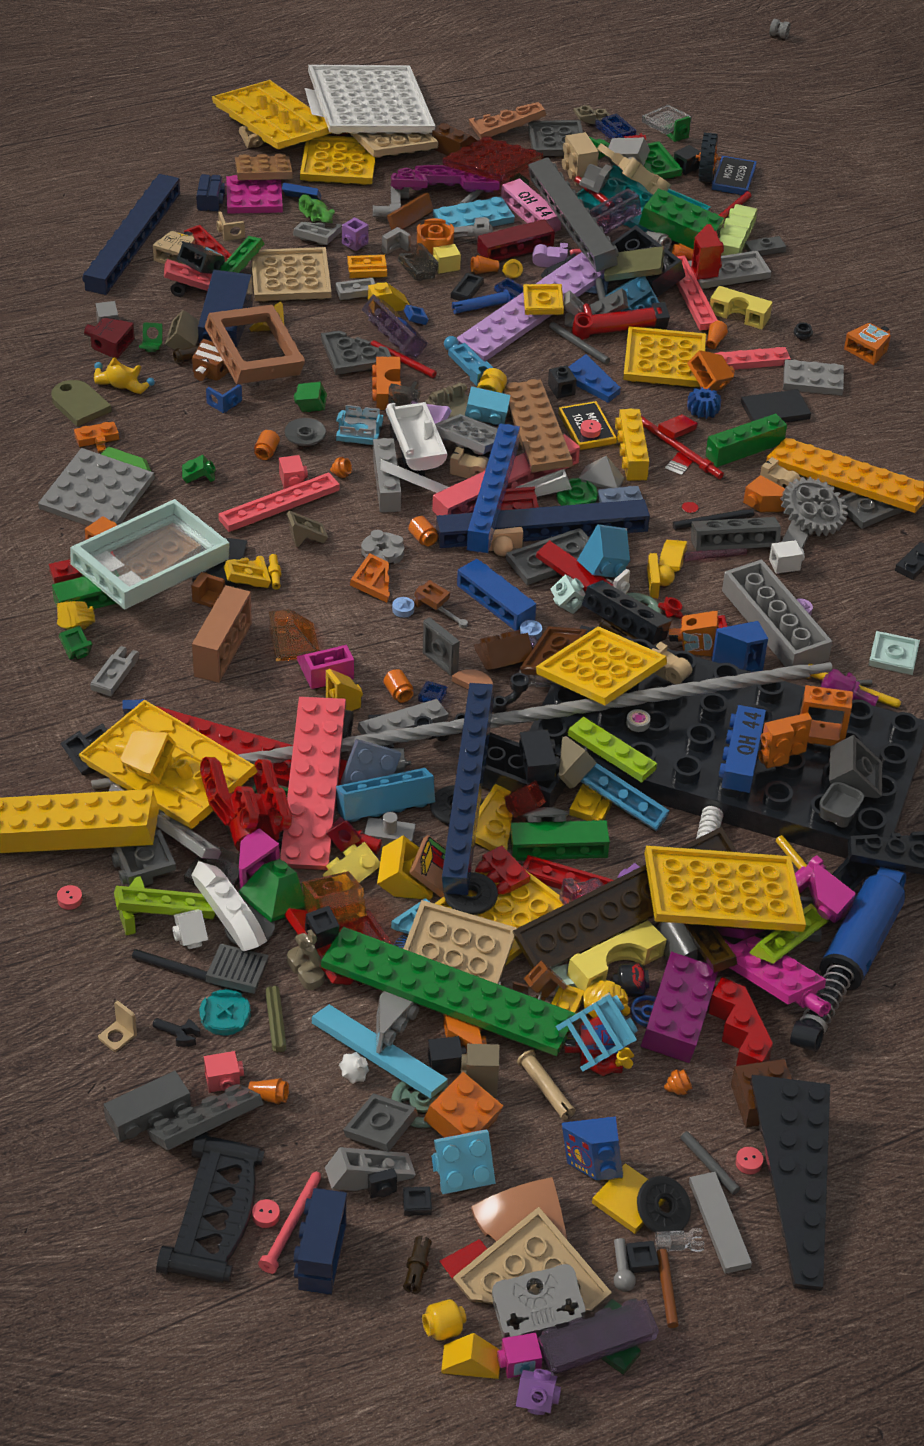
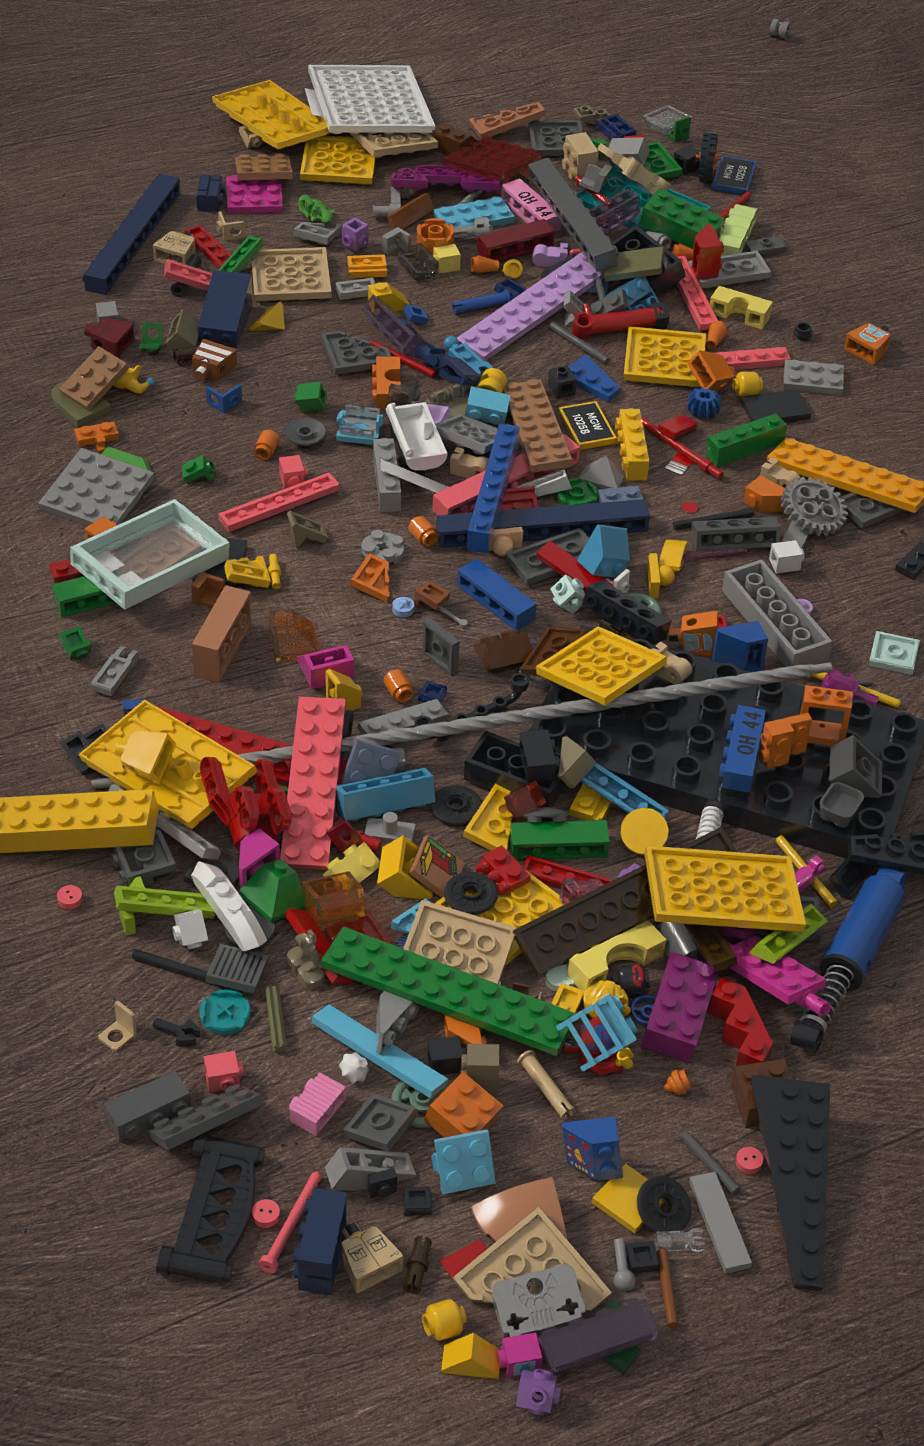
yellow hair [57,601,95,630] -> none
black torso [177,242,225,274] -> none
nougat piece [205,305,305,384] -> none
orange cone [248,1078,289,1105] -> none
blue tile [282,183,322,200] -> none
black brick [305,906,339,949] -> none
orange plate [330,457,352,478] -> none
dark blue brick [442,683,494,895] -> none
black tile [451,273,484,301] -> none
nougat tile [452,669,493,690] -> none
light blue tile [520,620,542,641] -> none
yellow plate [523,284,564,315] -> none
dark orange panel [524,960,568,998] -> none
lime plate [568,717,657,782] -> none
coral tile [580,420,601,438] -> none
light grey tile [626,709,650,732] -> none
red plate [658,597,684,619] -> none
dark pink slope [808,863,856,923] -> none
none -> medium nougat plate [59,346,129,411]
none -> bright pink brick [289,1072,347,1136]
none -> tan torso [341,1223,403,1294]
none -> dark blue arm [415,343,480,386]
none -> yellow tile [620,808,669,856]
none -> yellow head [732,372,763,398]

